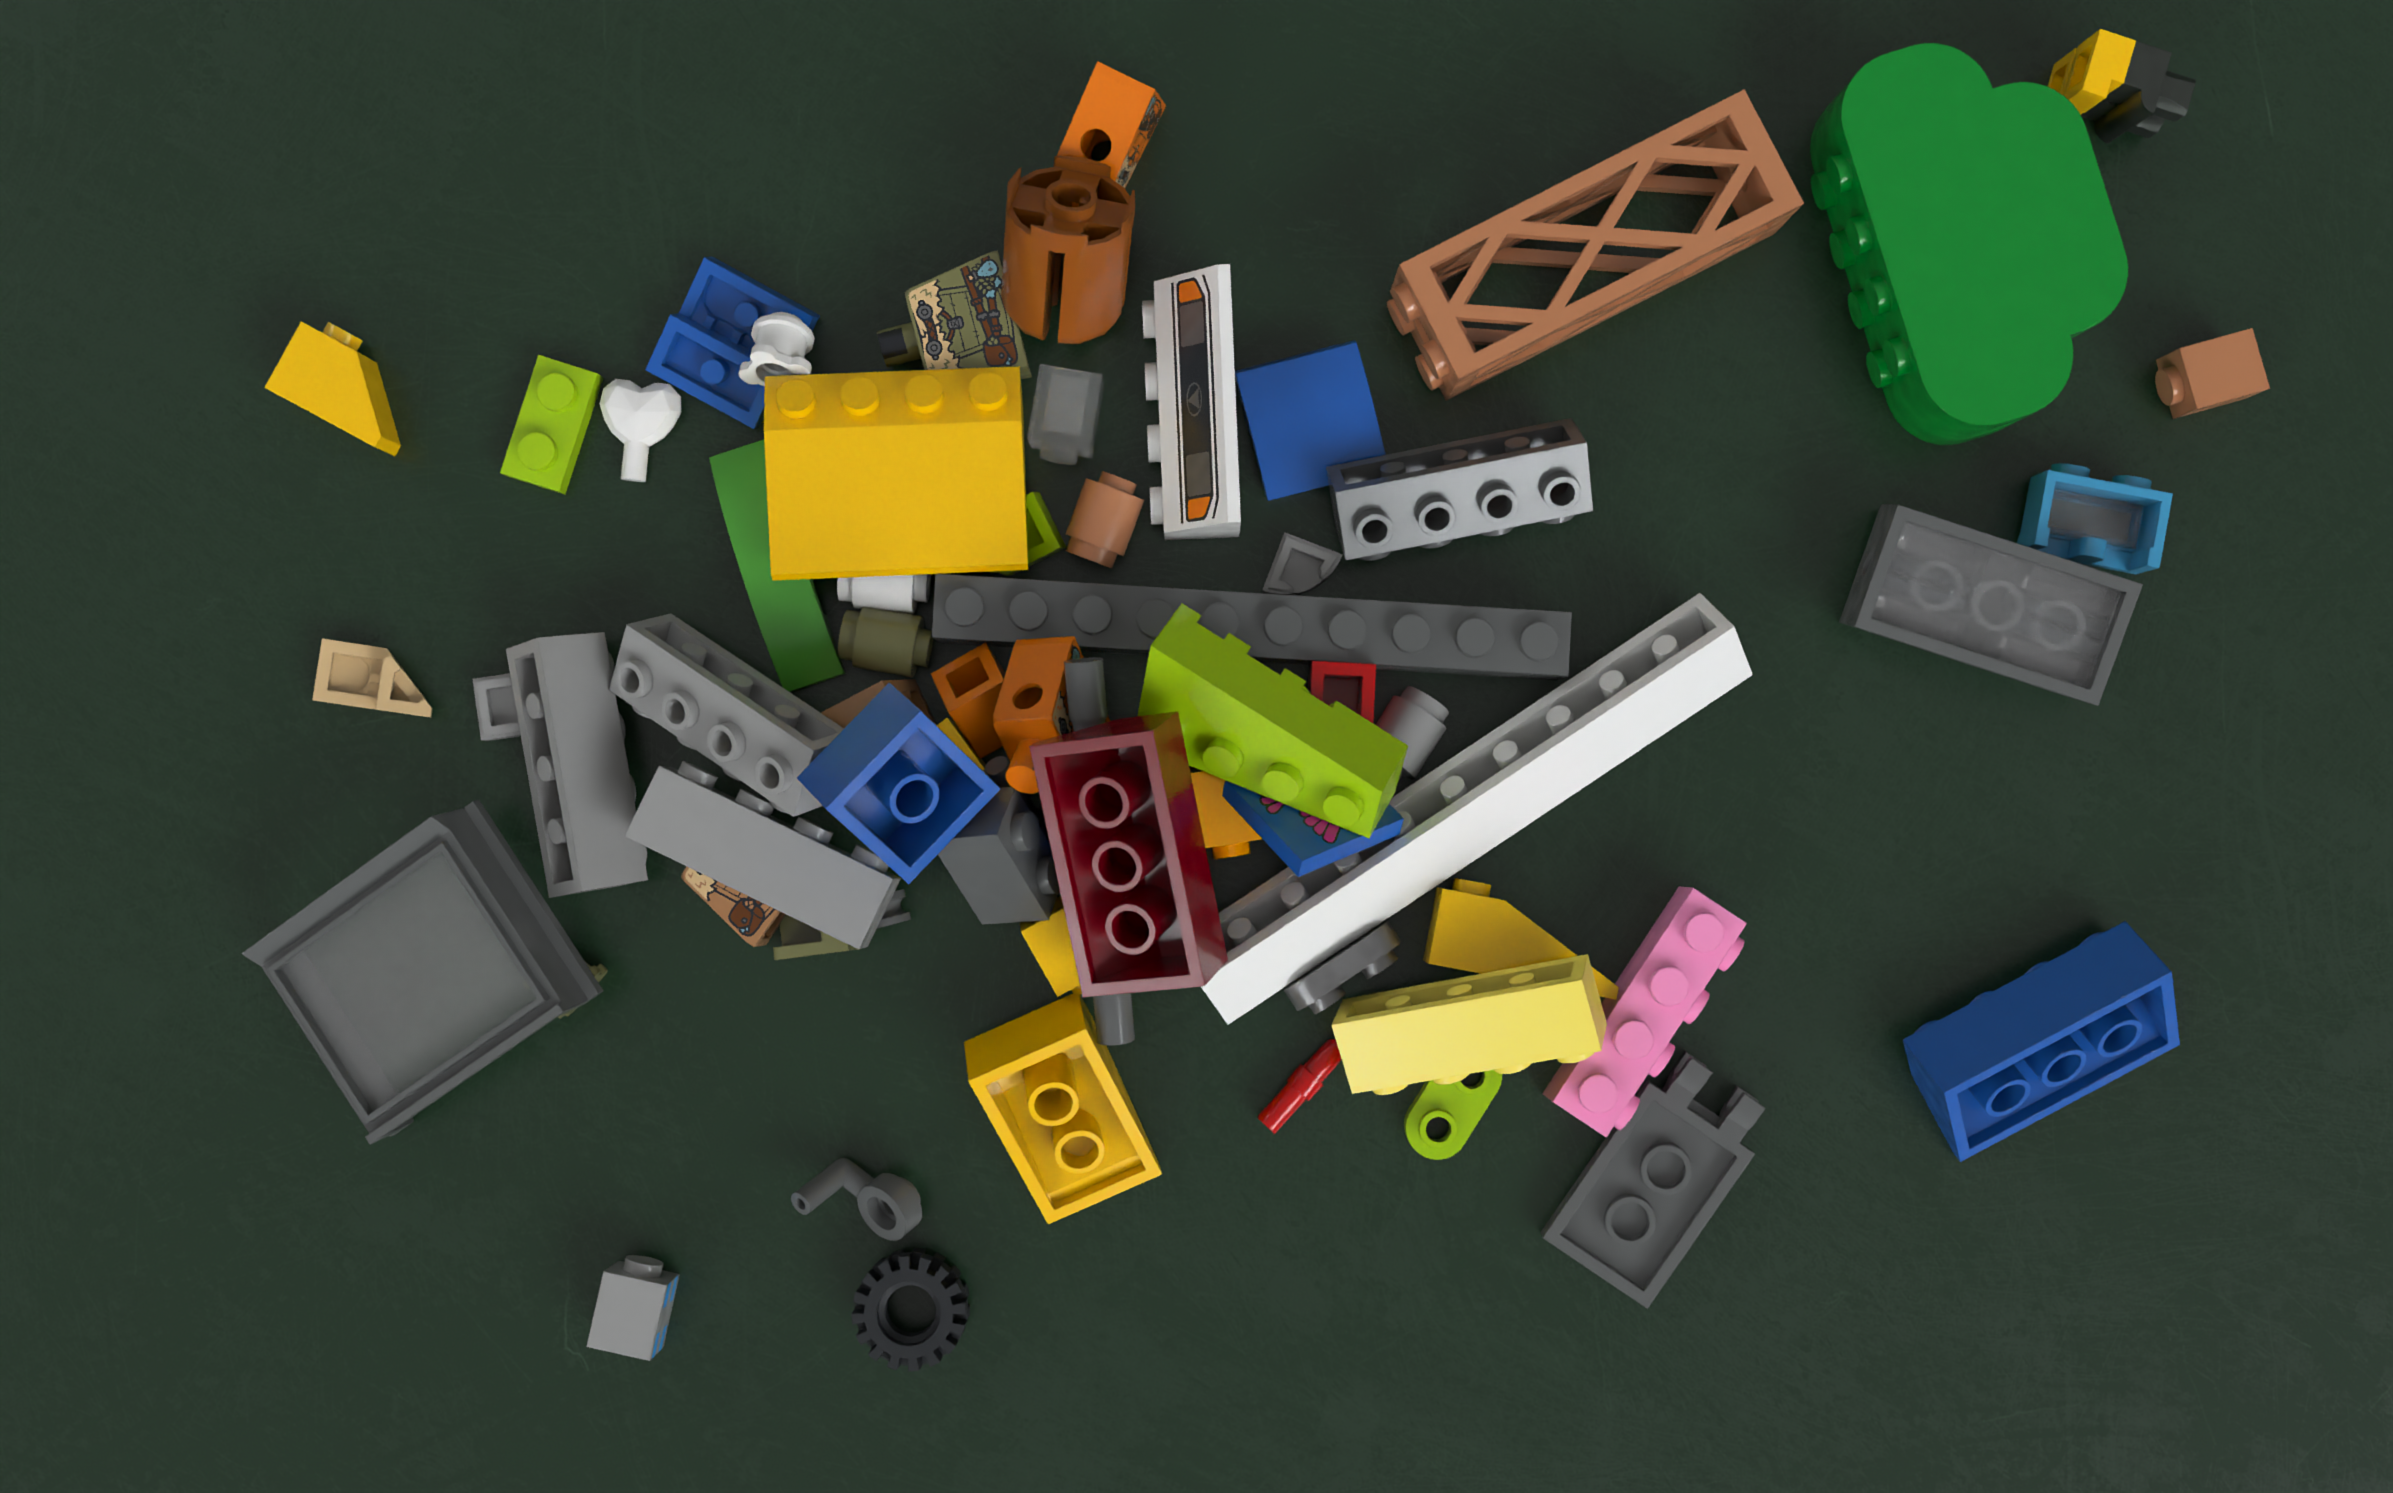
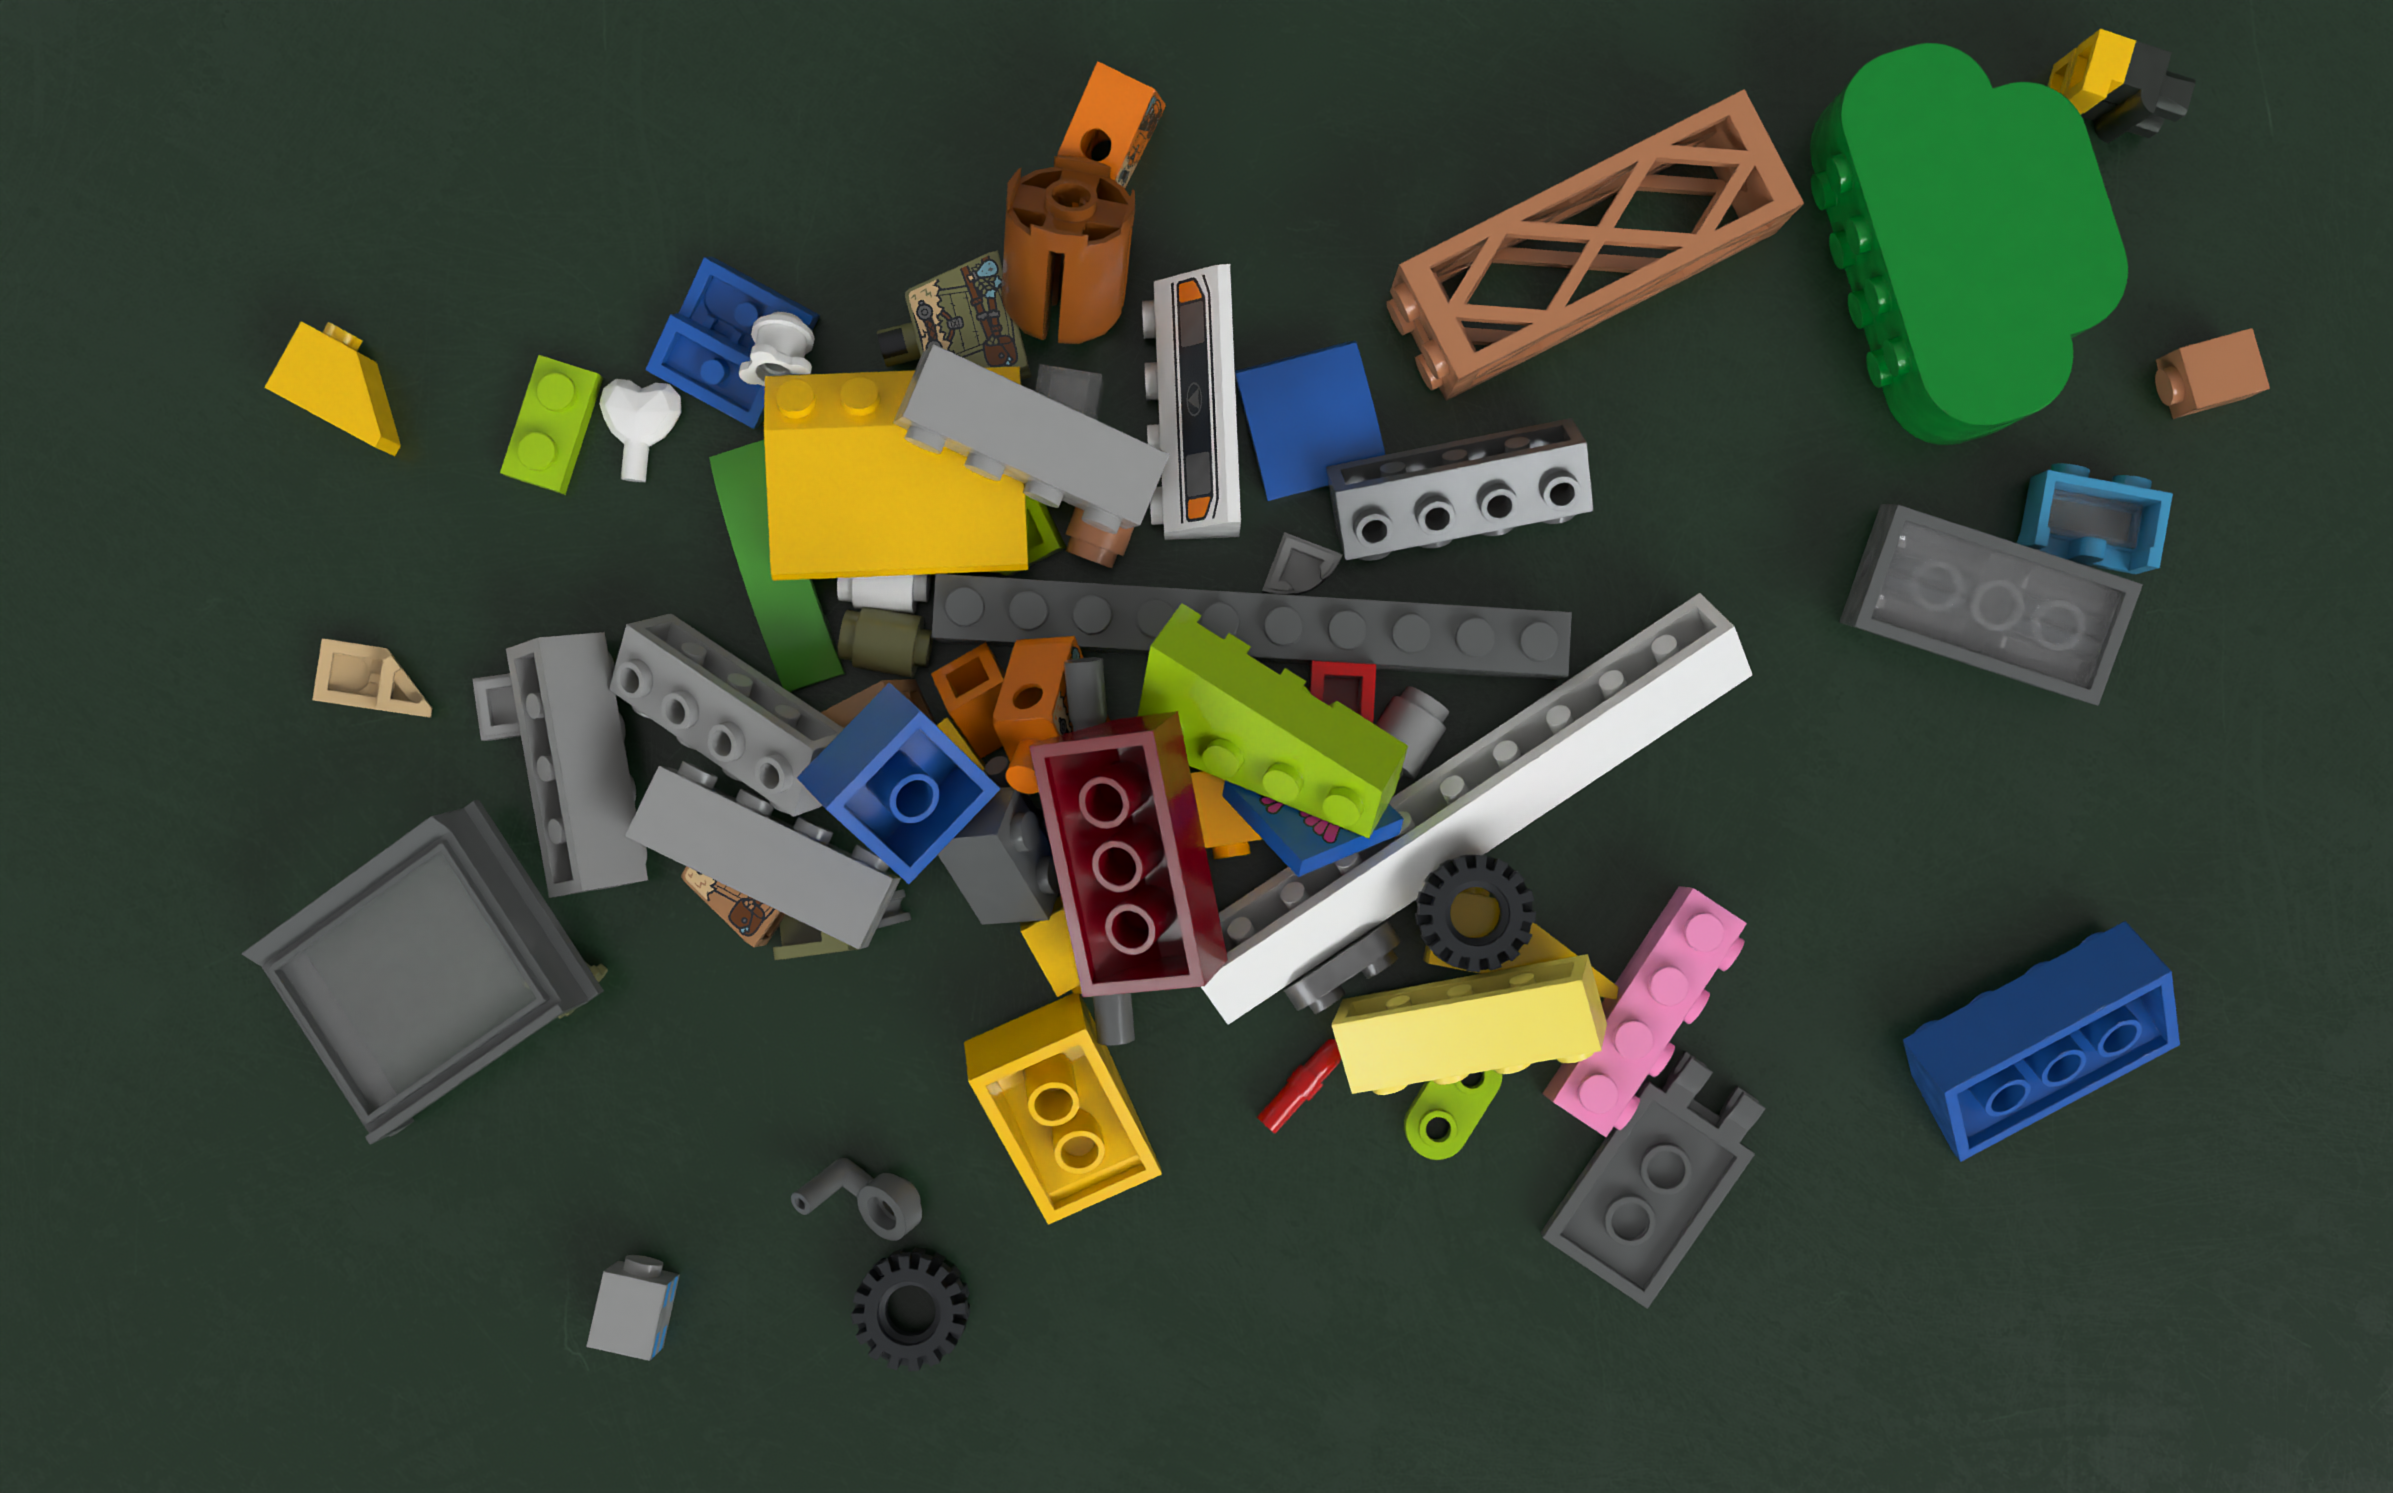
none -> light grey brick [893,344,1170,534]
none -> black tyre [1415,854,1536,972]

